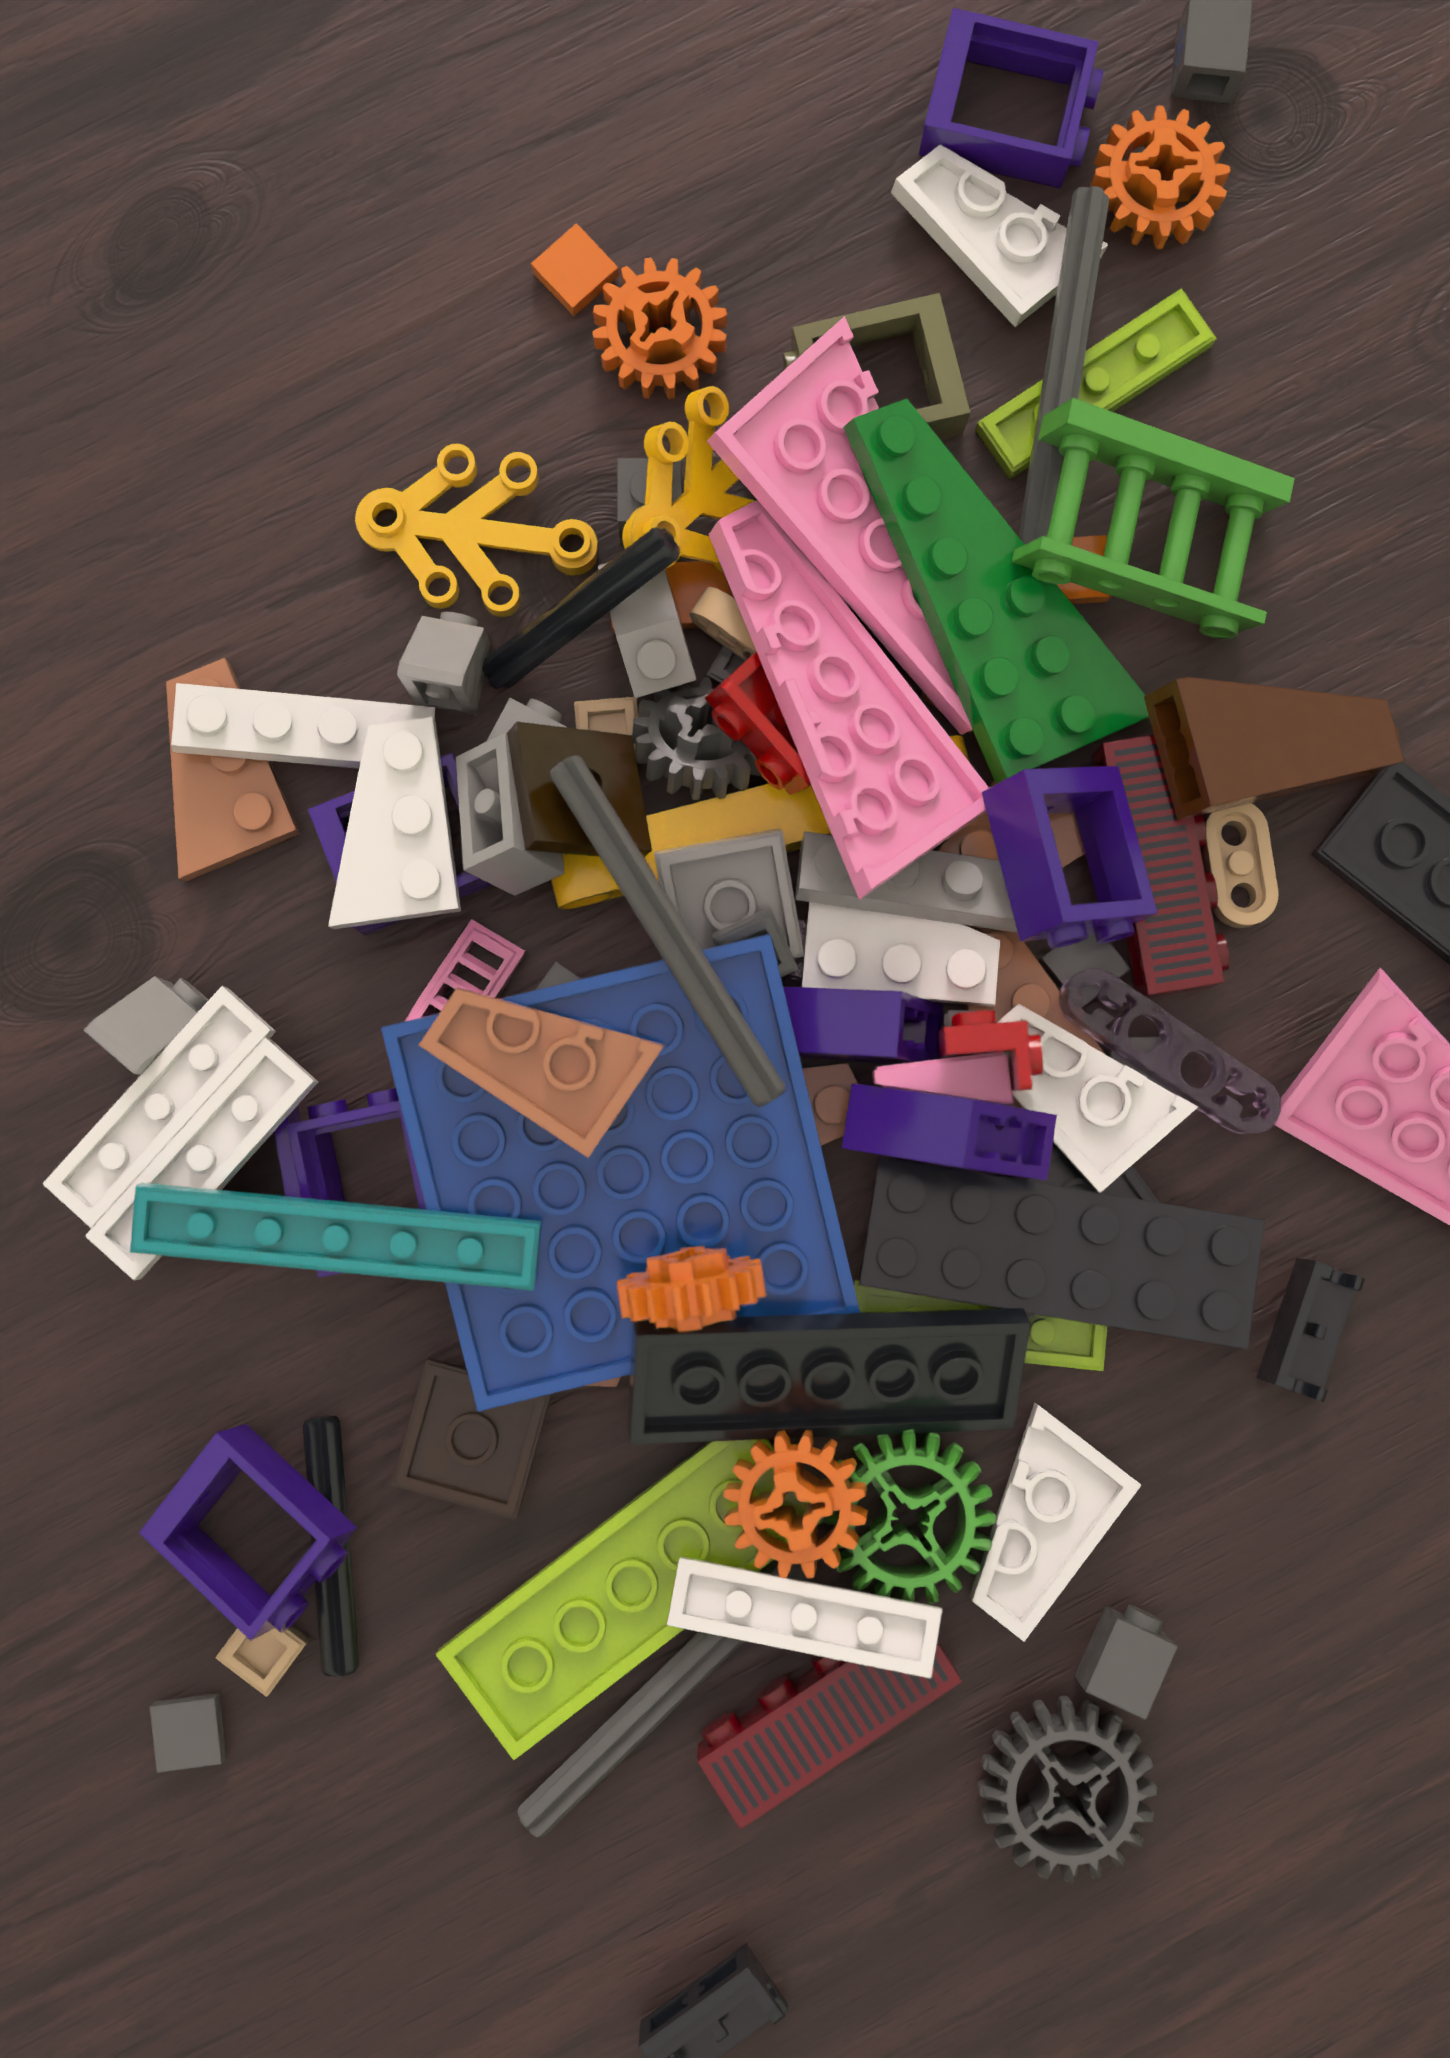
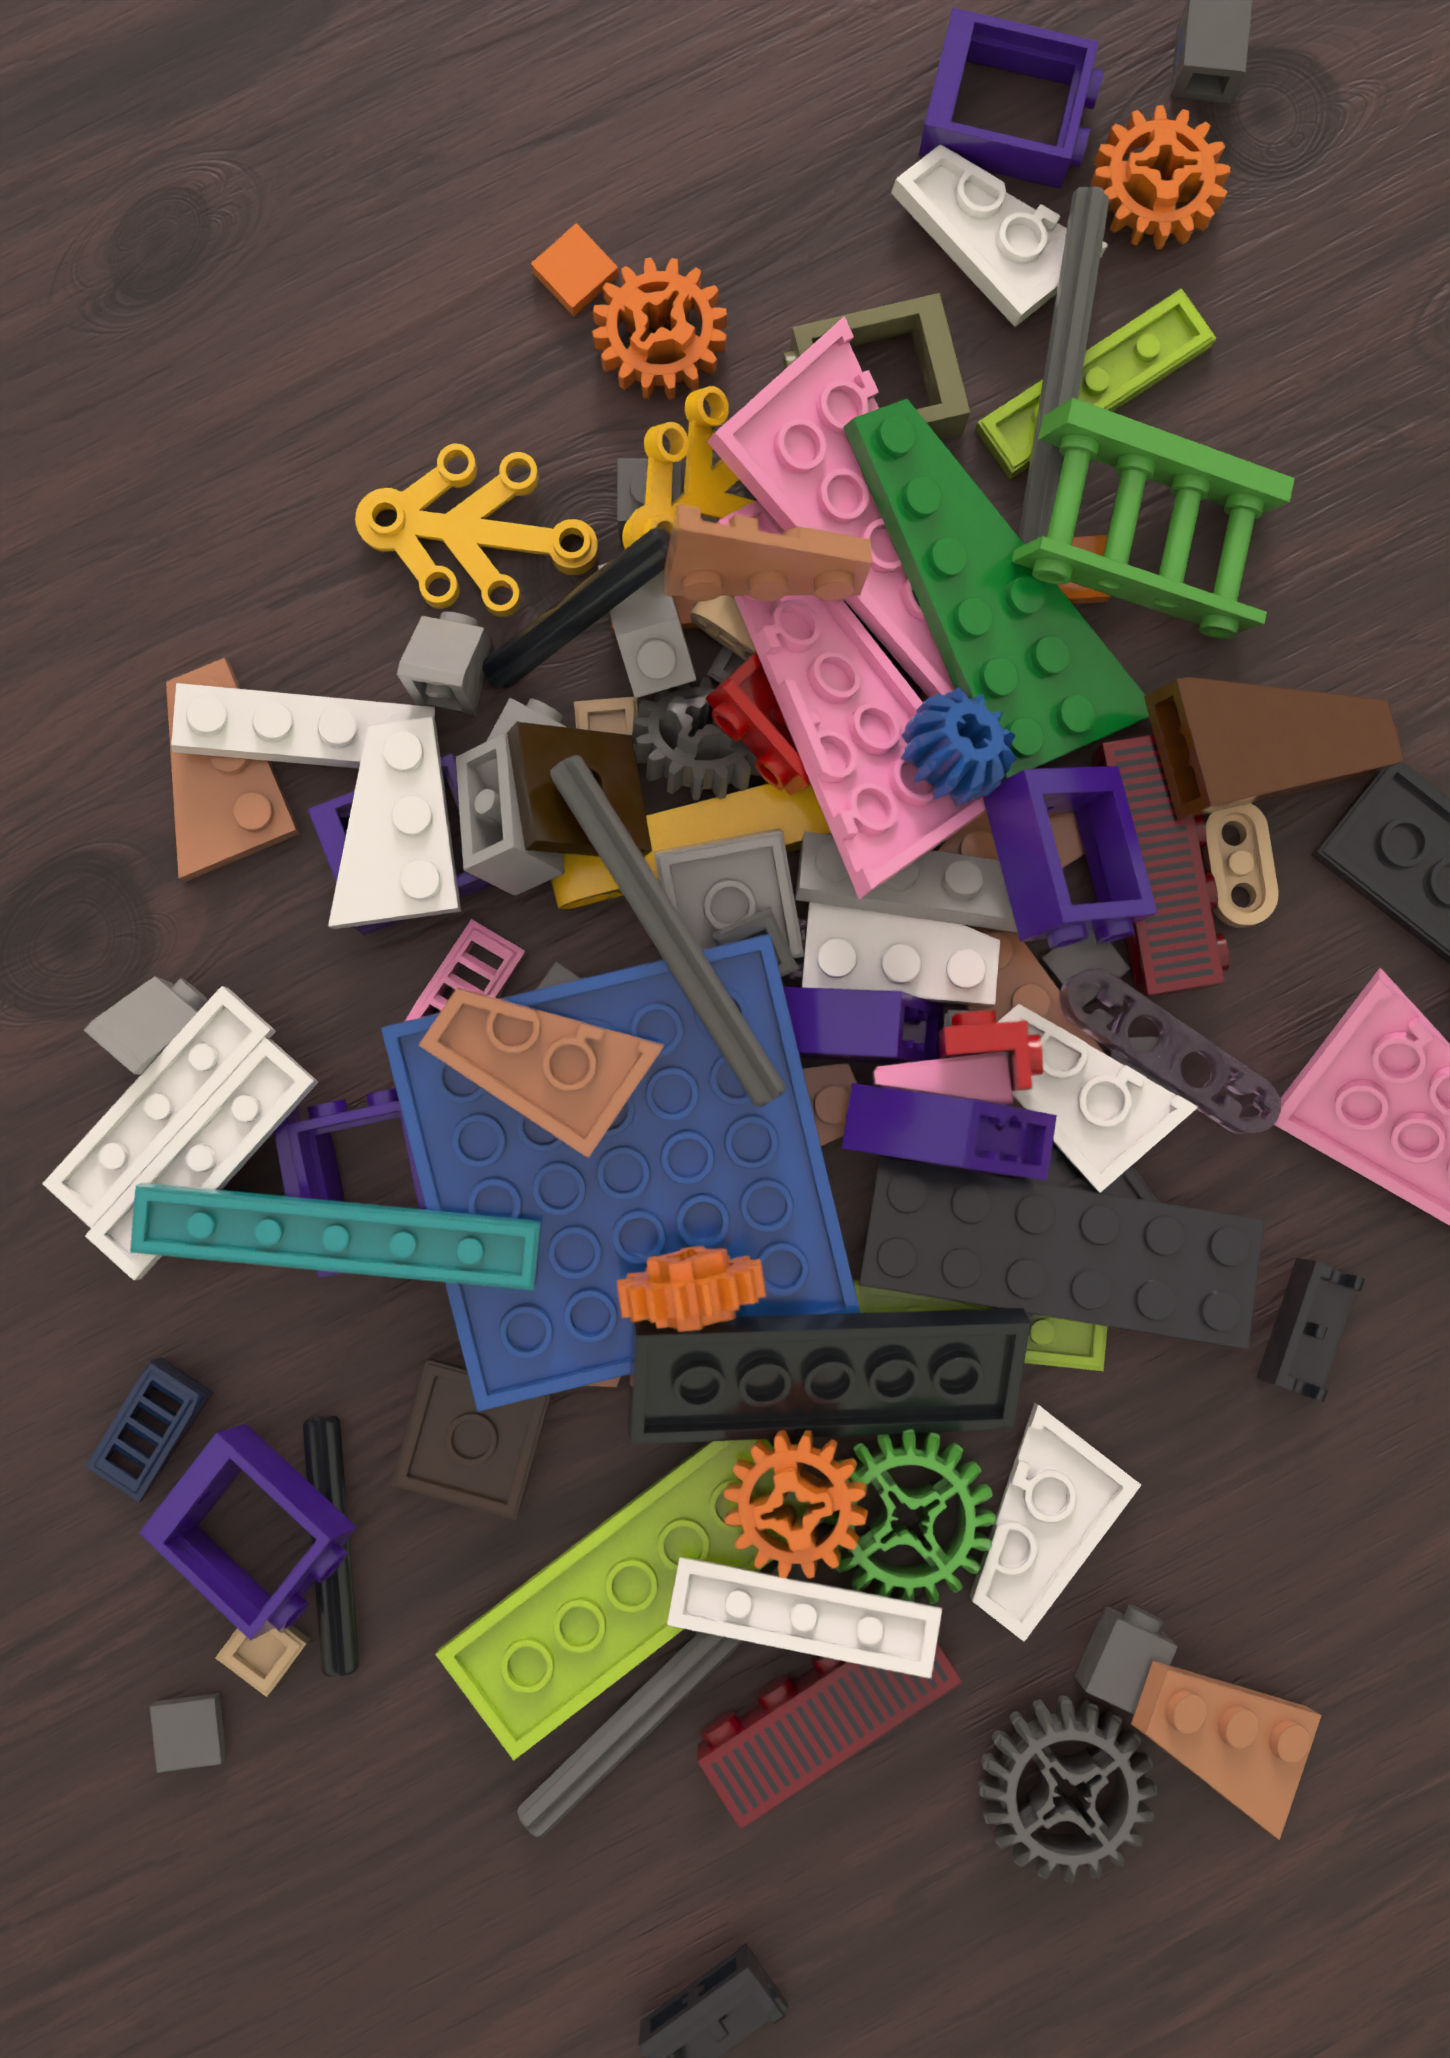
none -> dark blue slope [86,1357,214,1502]
none -> nougat wing [664,504,873,601]
none -> blue gear [901,687,1016,806]
none -> nougat wing [1131,1661,1322,1840]

